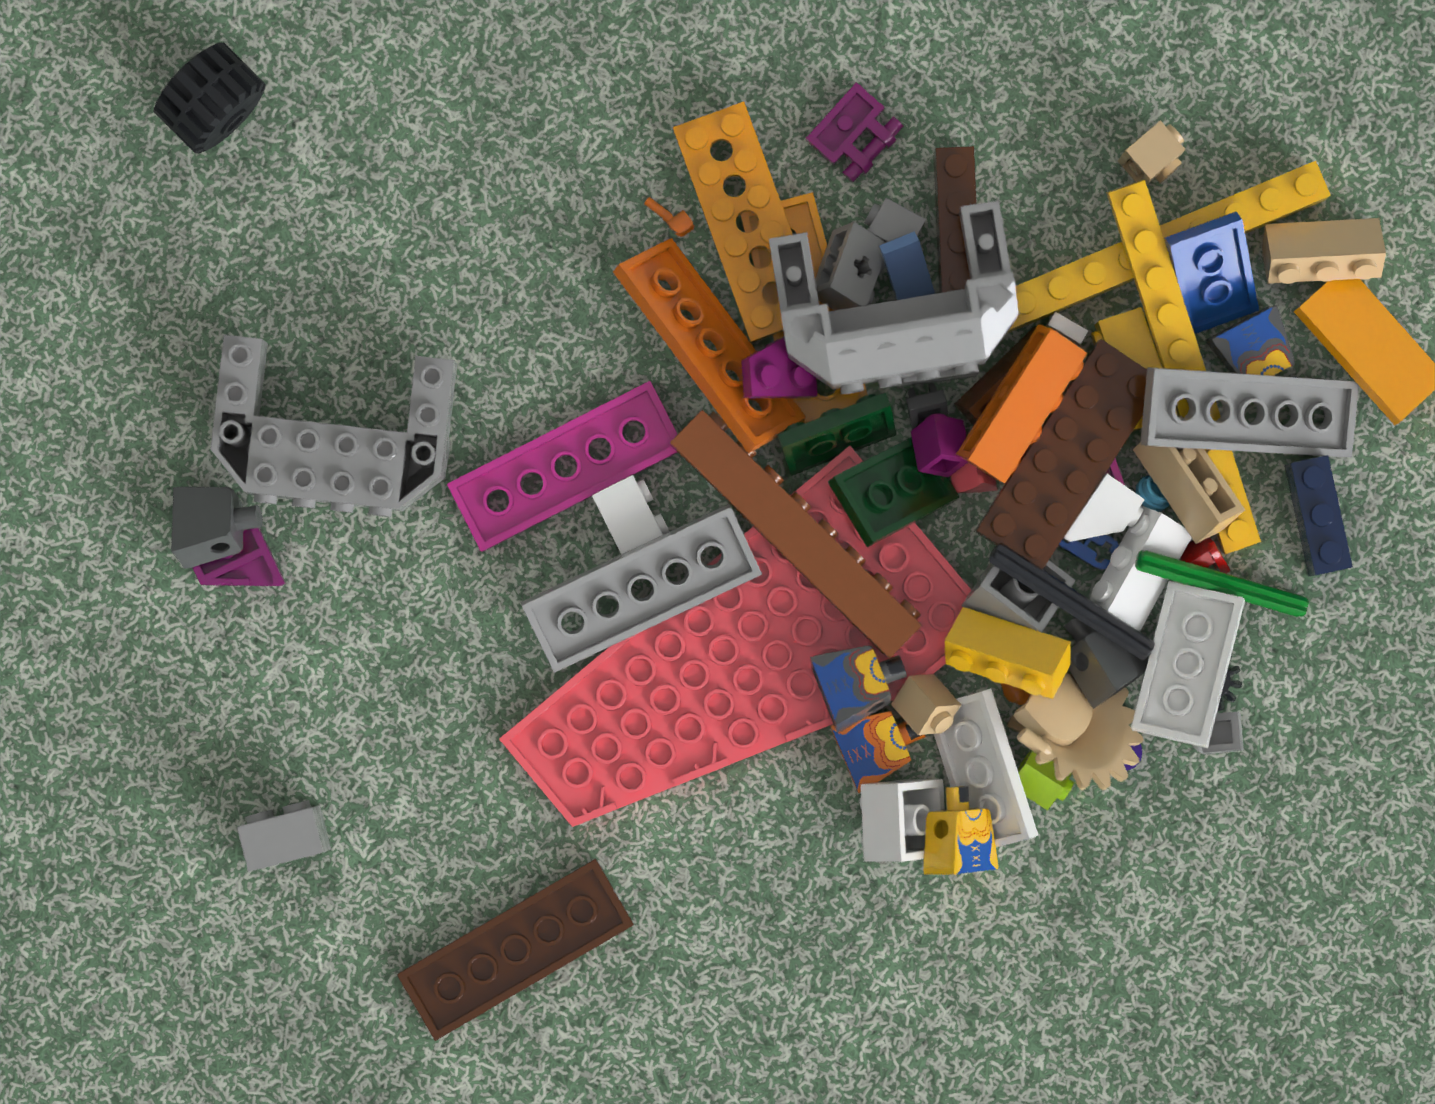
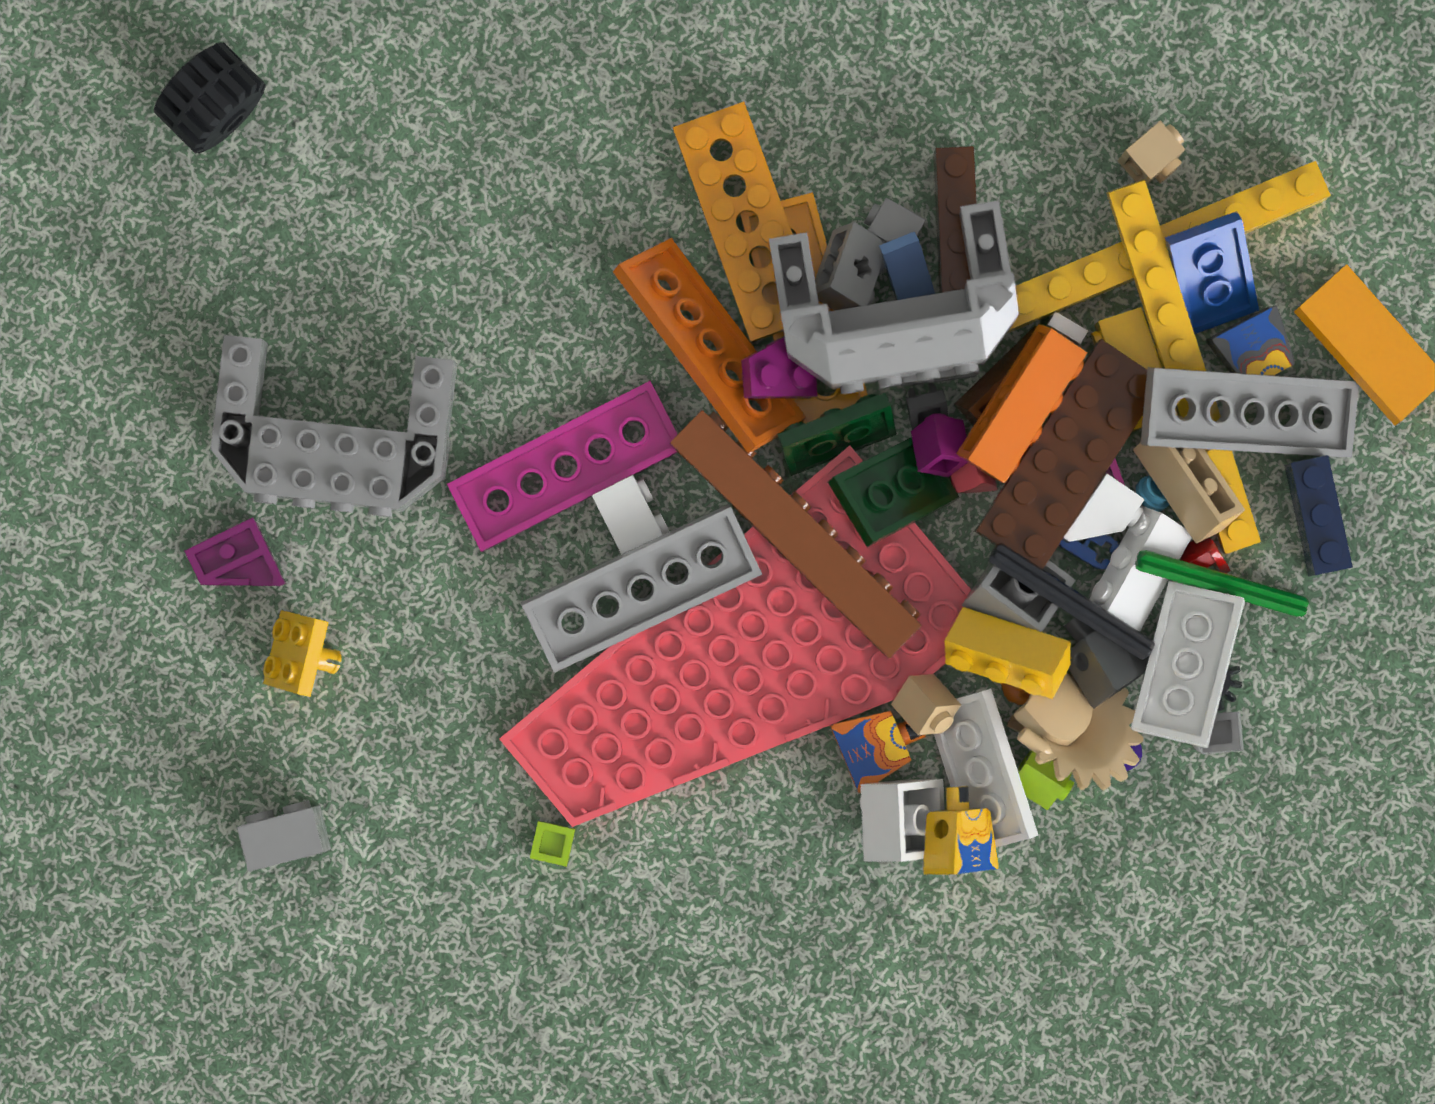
dark grey torso [171,487,263,569] -> none
reddish brown plate [397,858,634,1041] -> none
orange hand [644,197,695,237] -> none
magenta plate [805,82,904,183] -> none
torso [810,646,907,733] -> none
tan brick [1262,218,1386,284] -> none
none -> yellow plate [263,610,342,697]
none -> lime plate [530,821,576,867]

